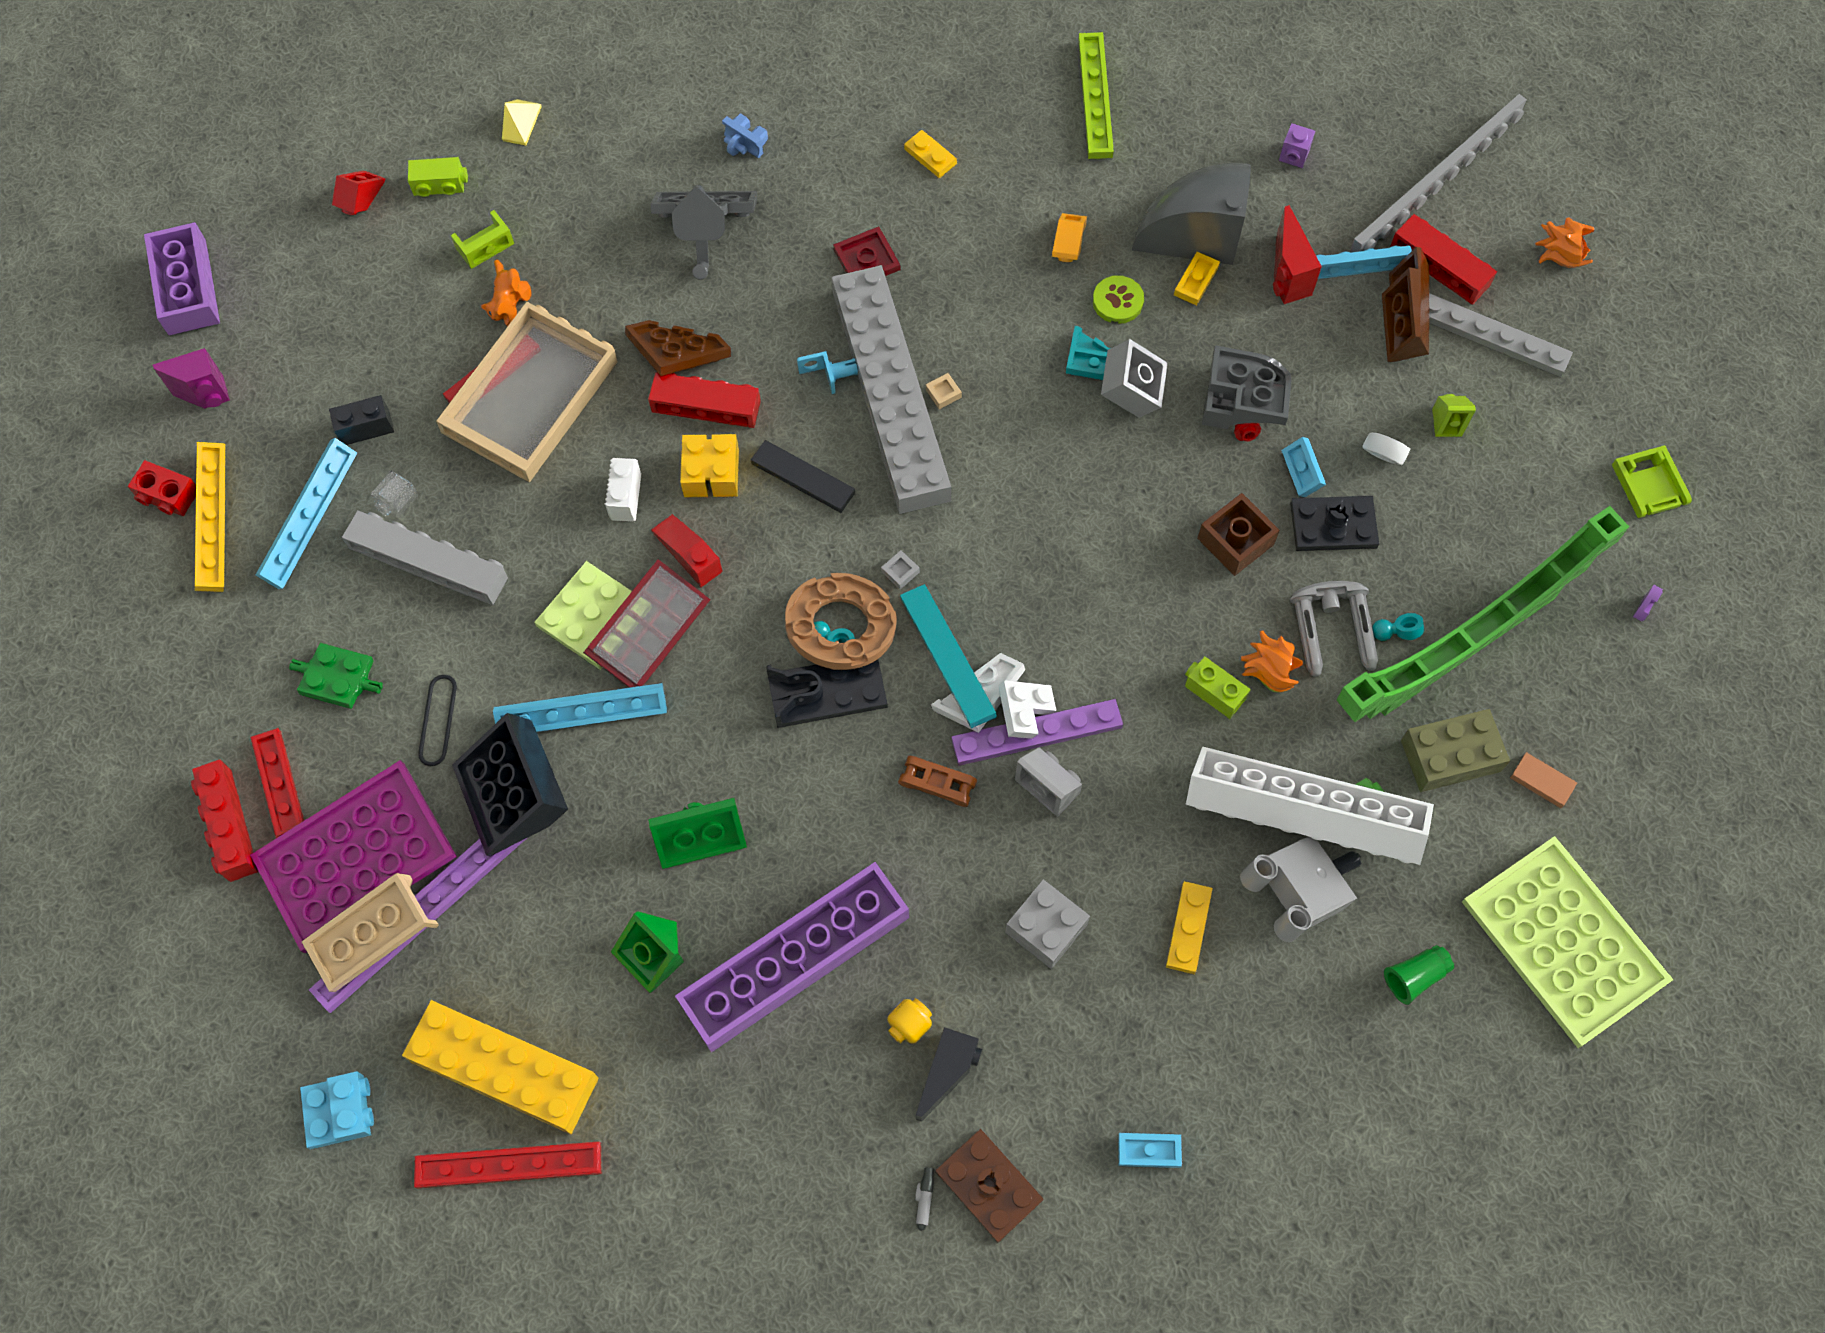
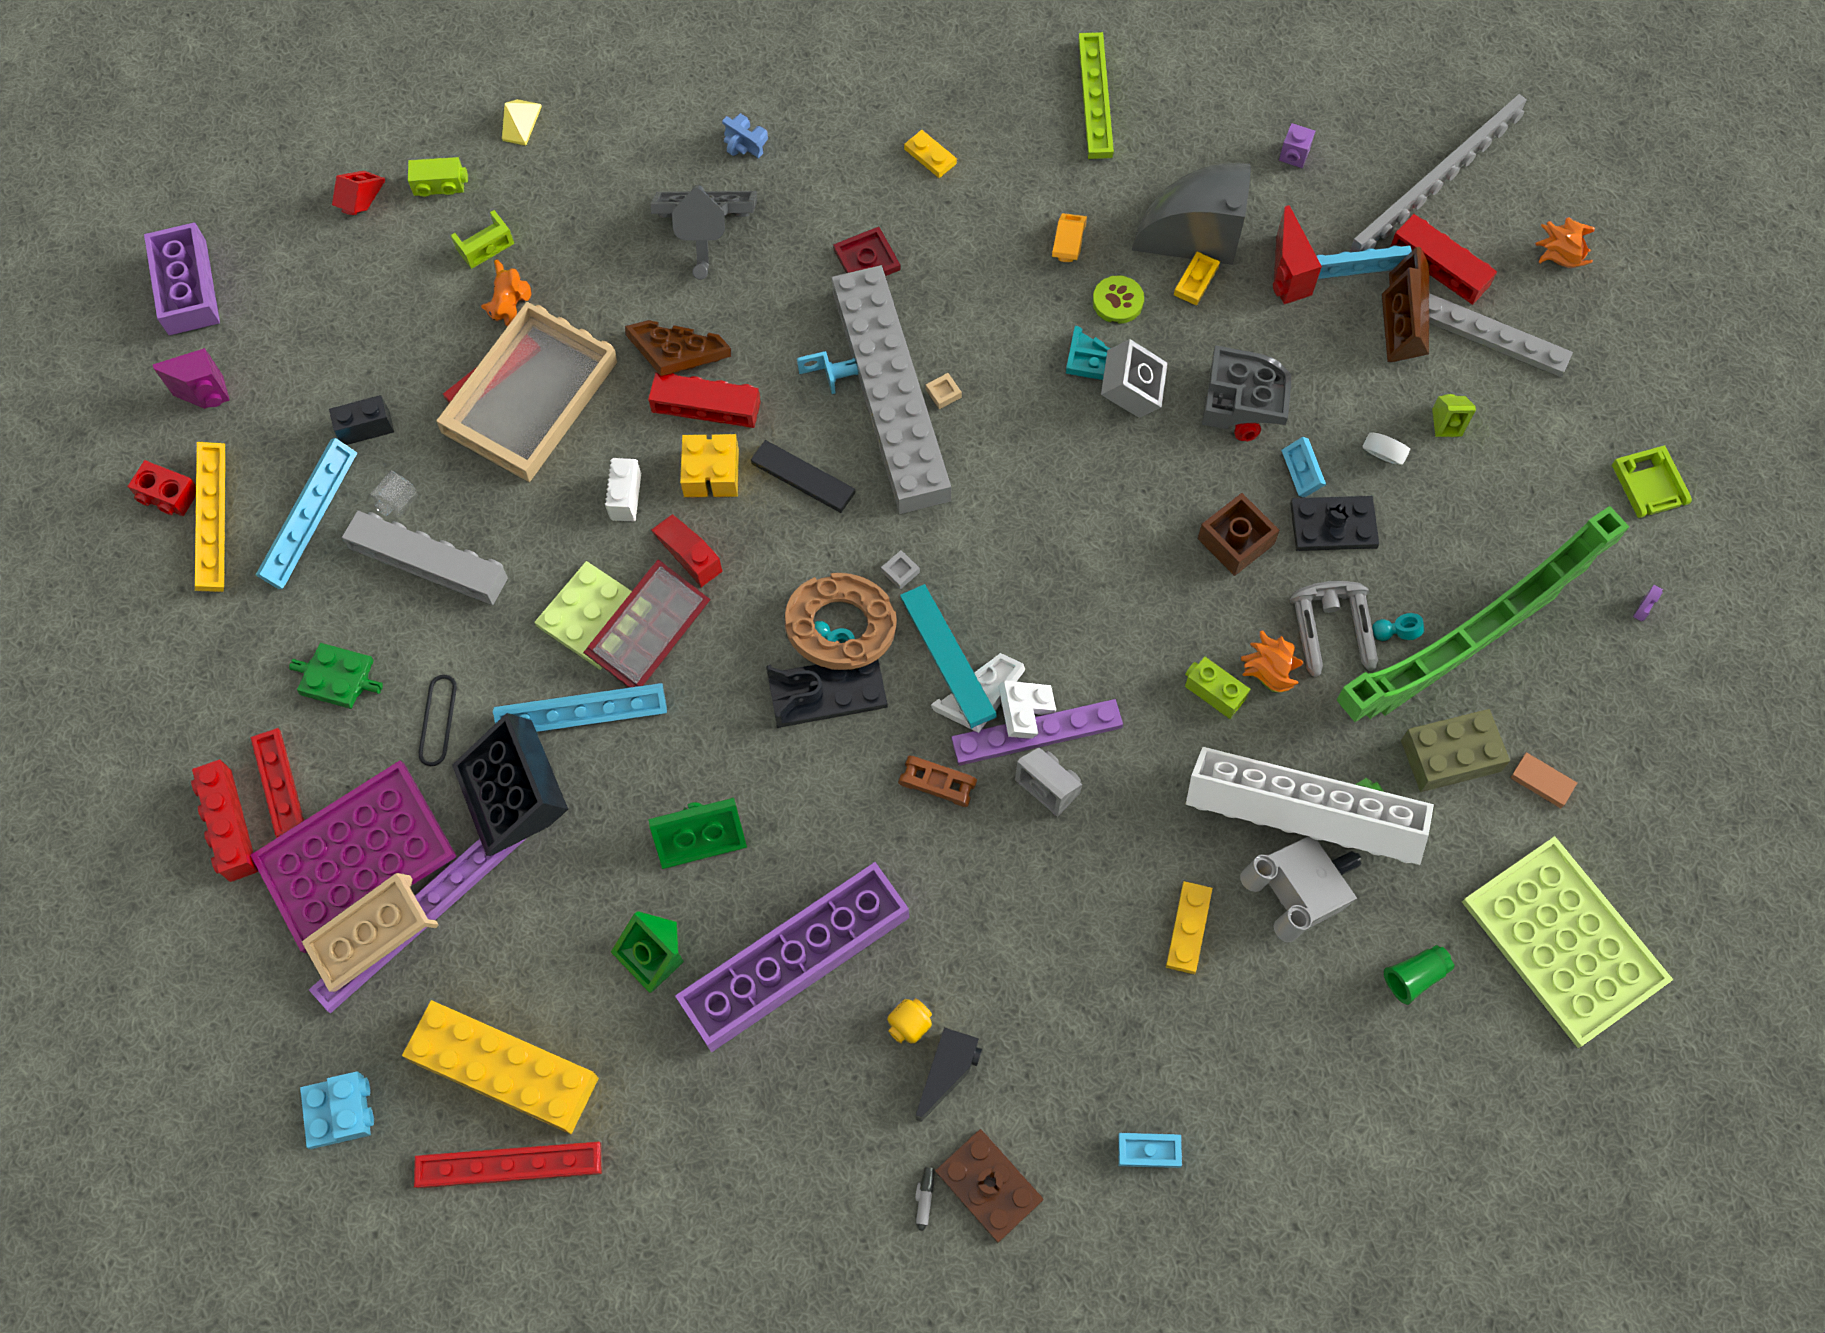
light grey brick [1005,879,1090,969] -> none

